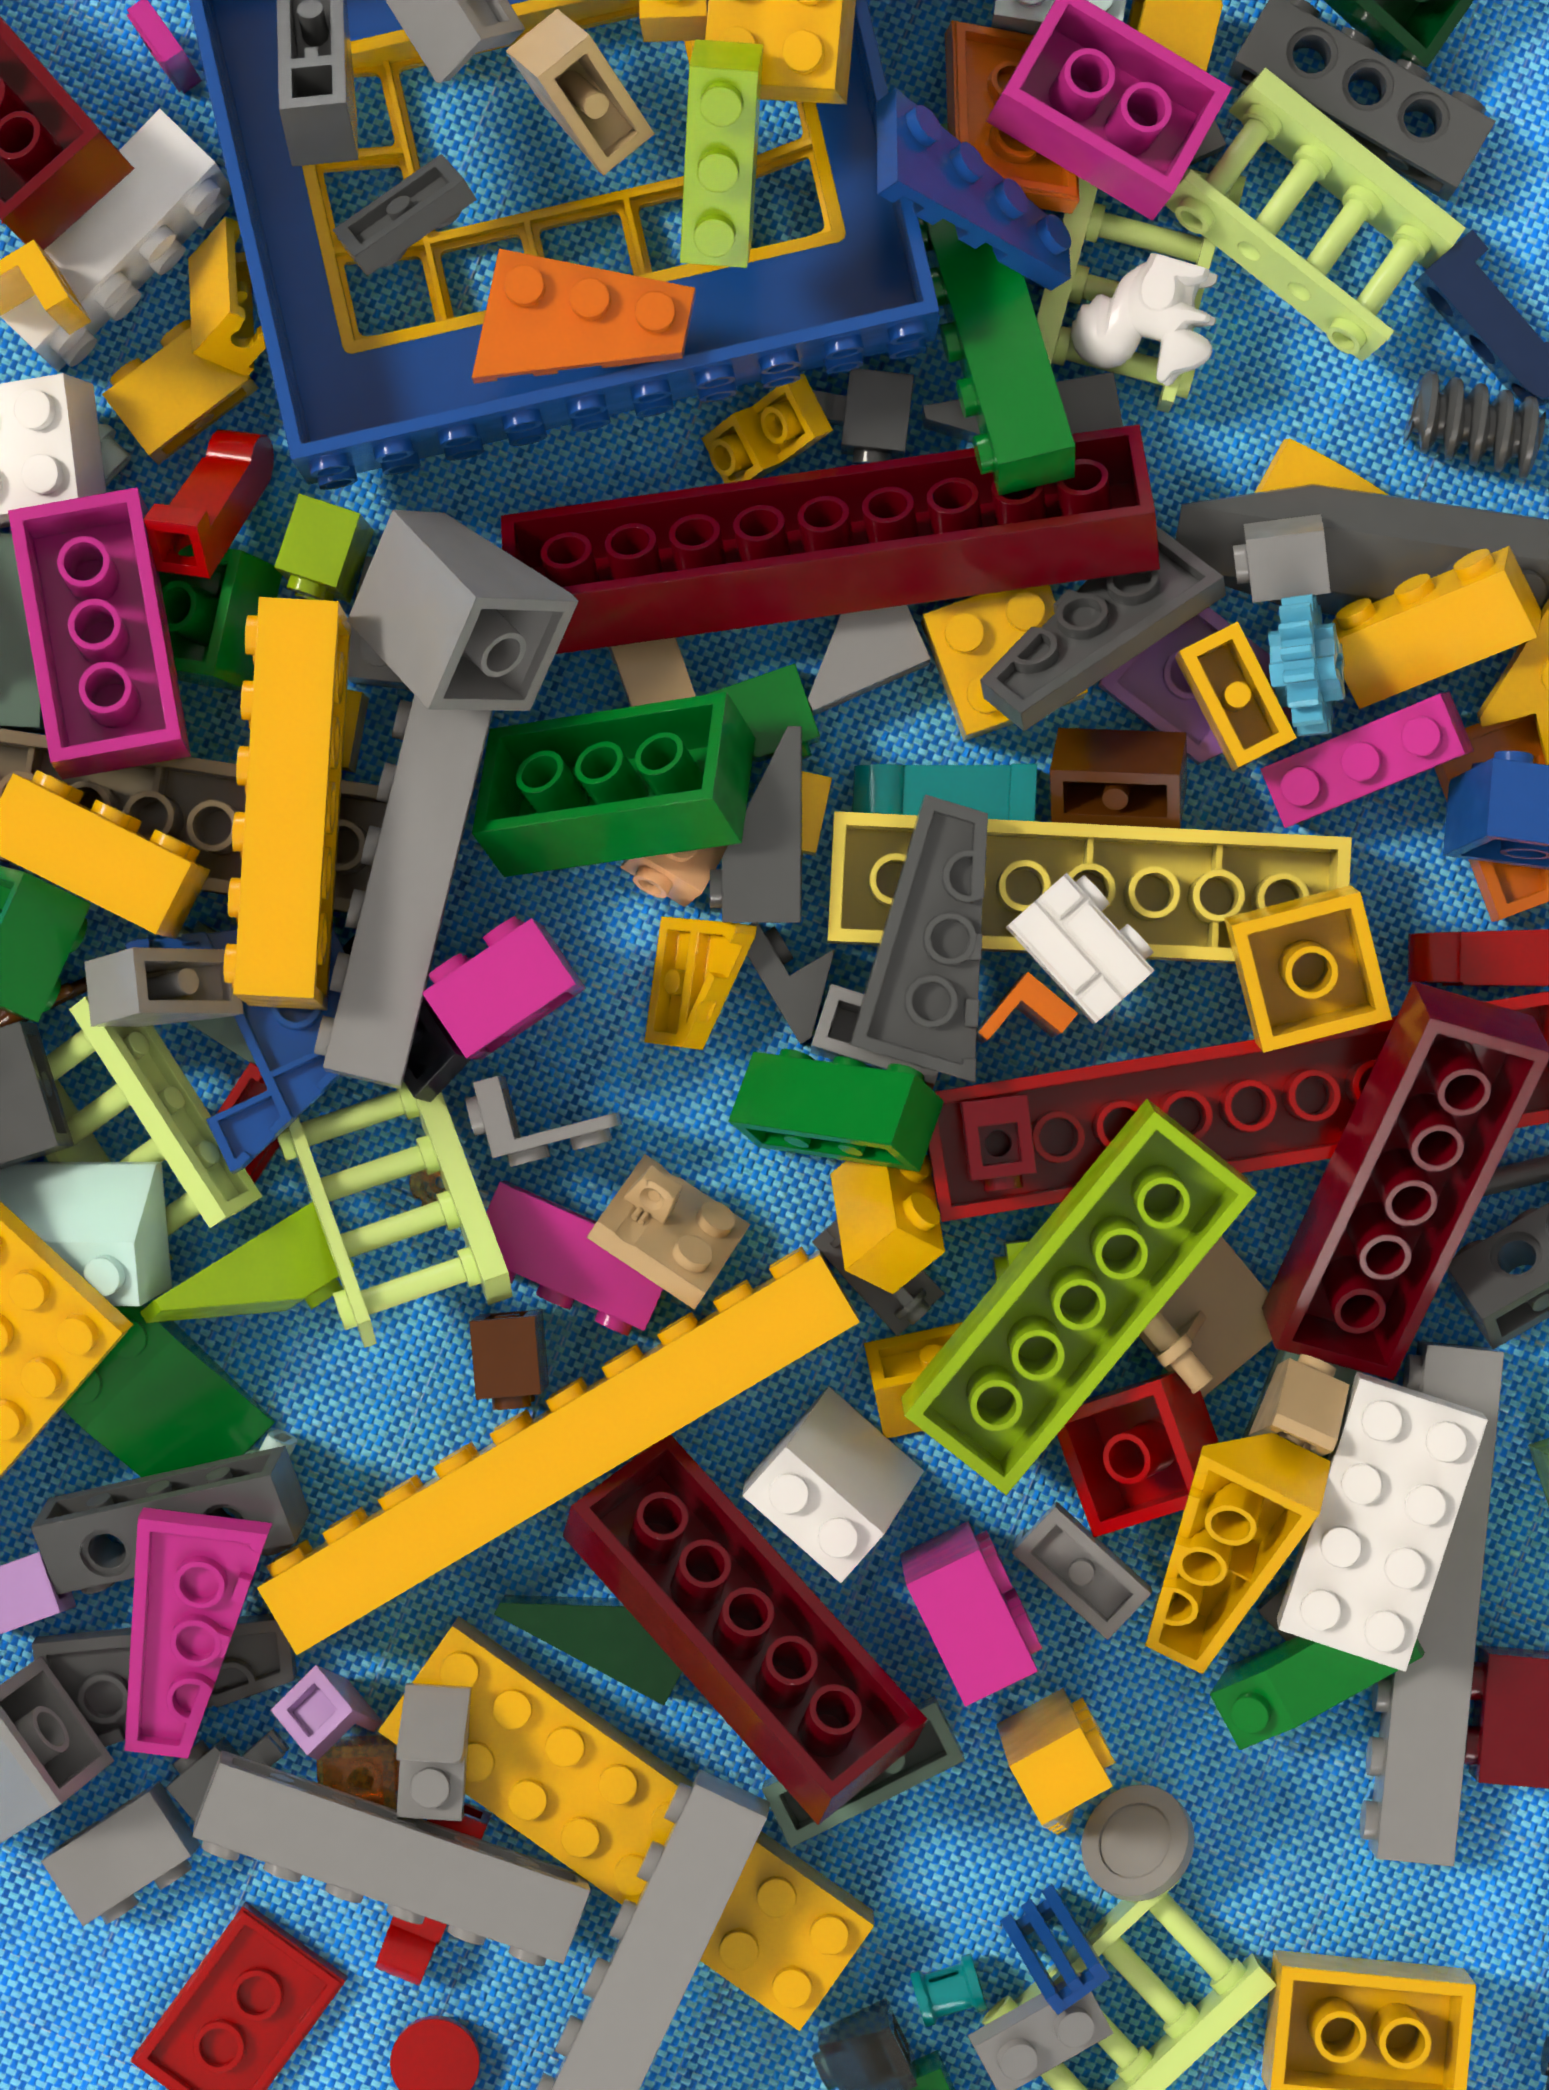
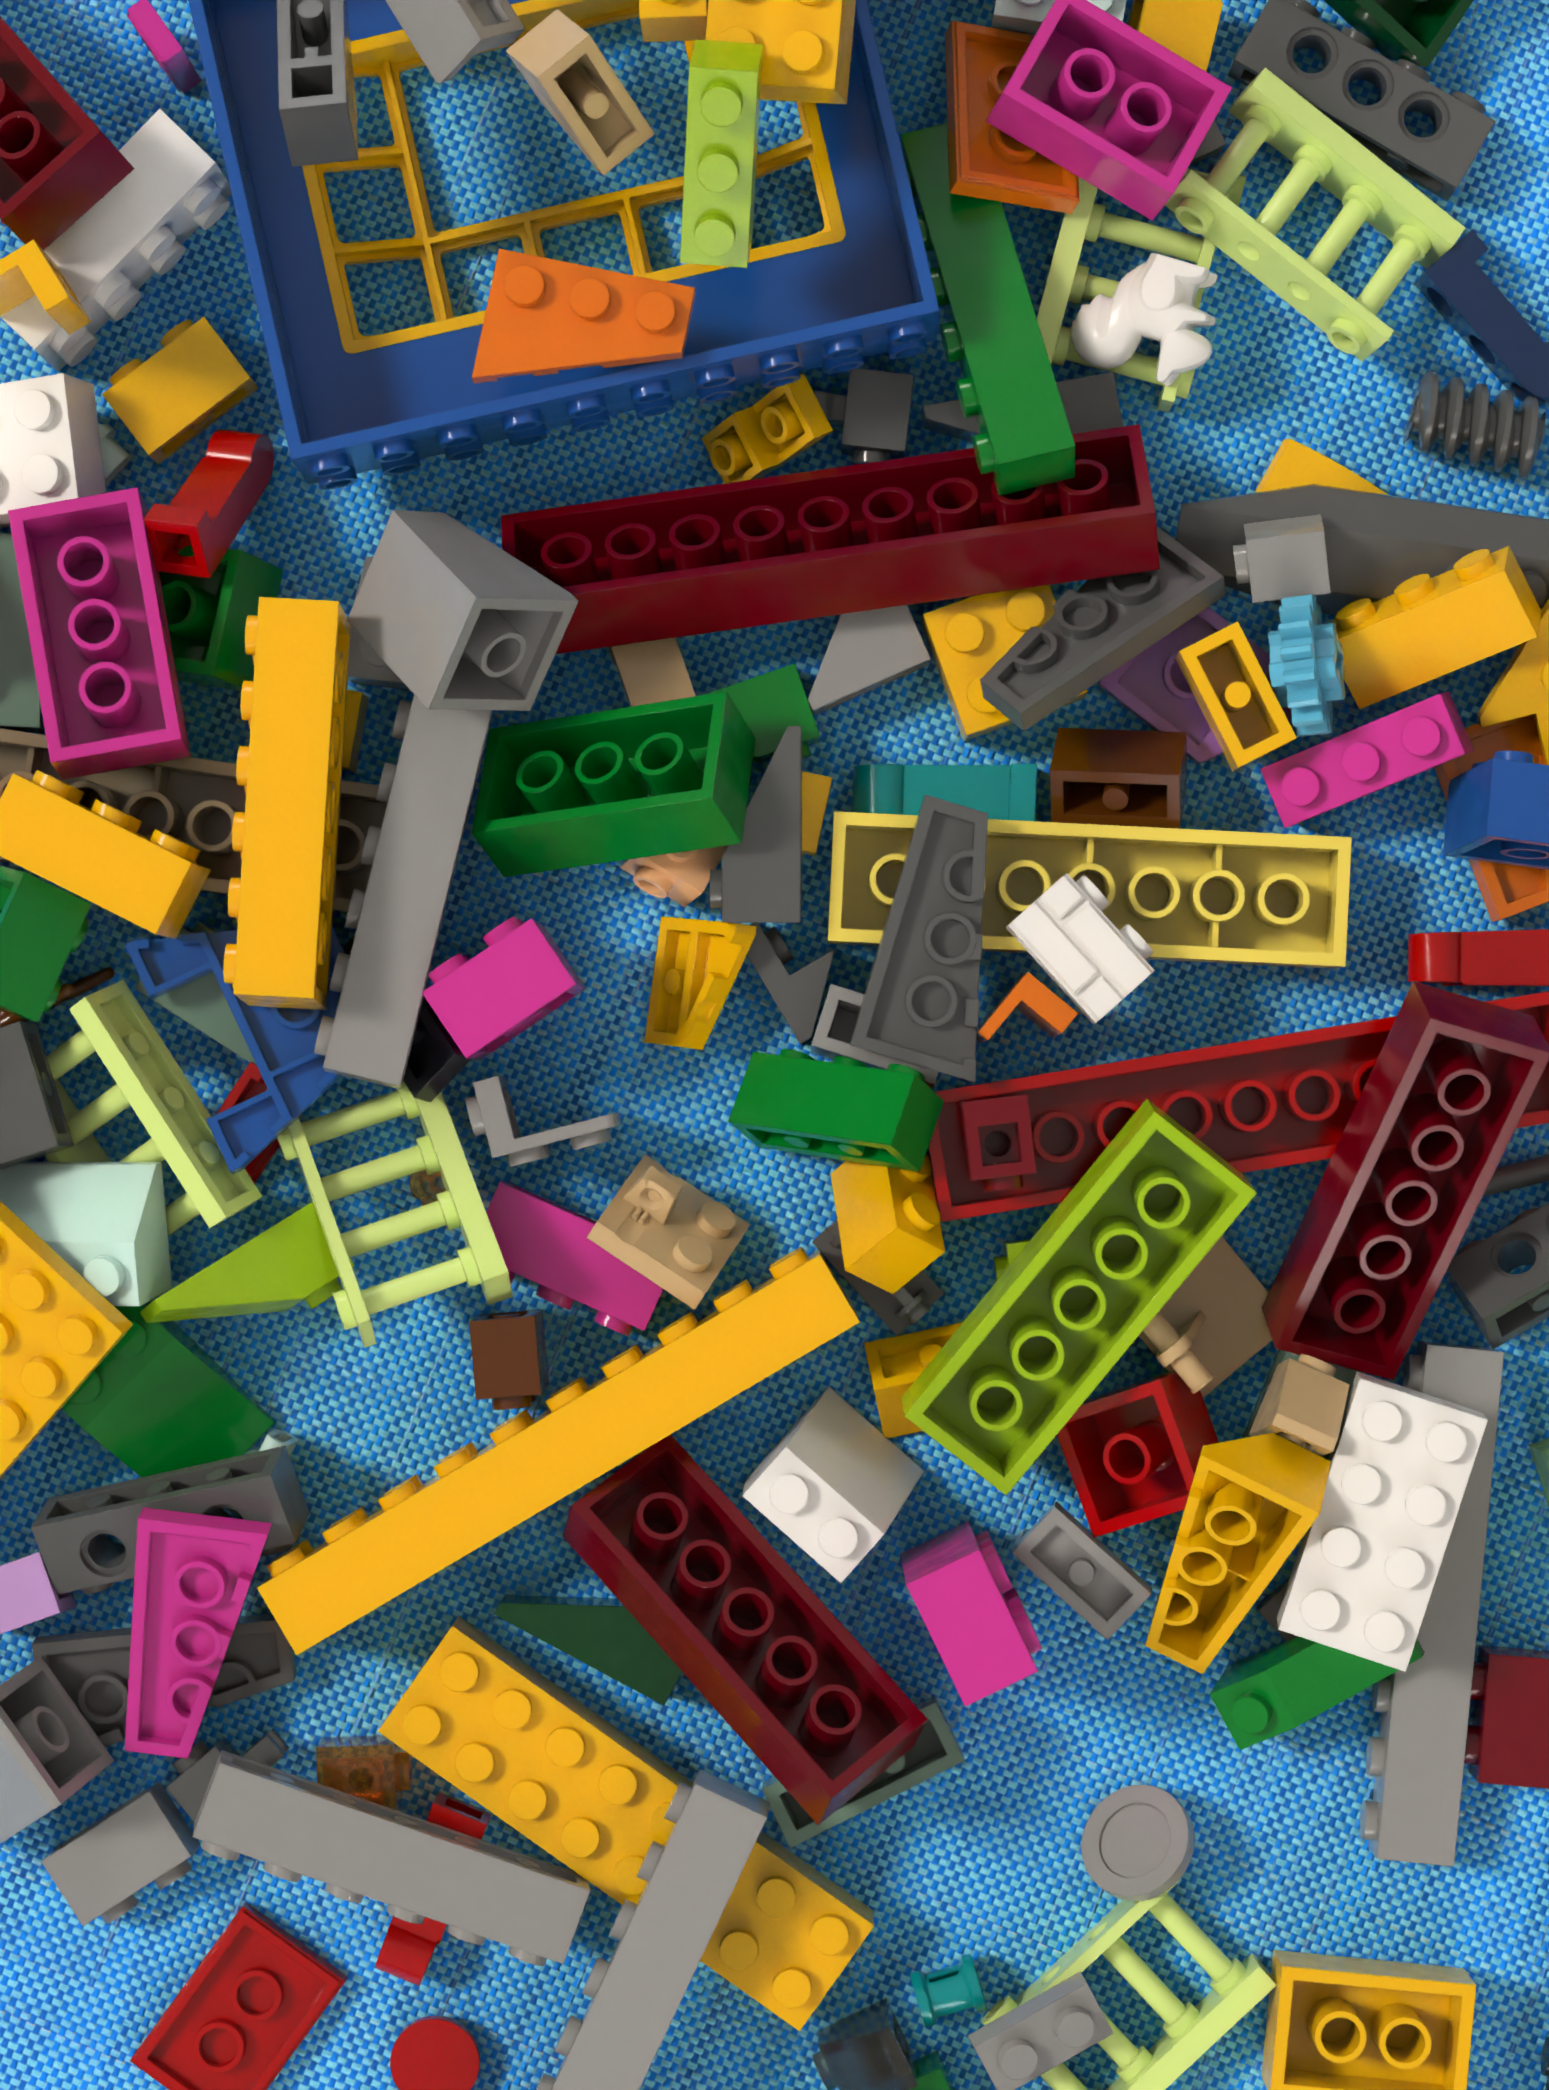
light grey slope [84,947,243,1027] -> none
yellow hinge [188,216,266,377] -> none
lavender panel [270,1665,383,1760] -> none
lime piece [274,493,374,603] -> none
dark grey plate [333,154,477,276] -> none
light grey slope [396,1683,472,1821] -> none
blue wing [876,88,1071,291] -> none
yellow wedge [996,1688,1116,1836] -> none
blue tile [1000,1884,1111,2015] -> none
yellow brick [1224,885,1392,1053] -> none

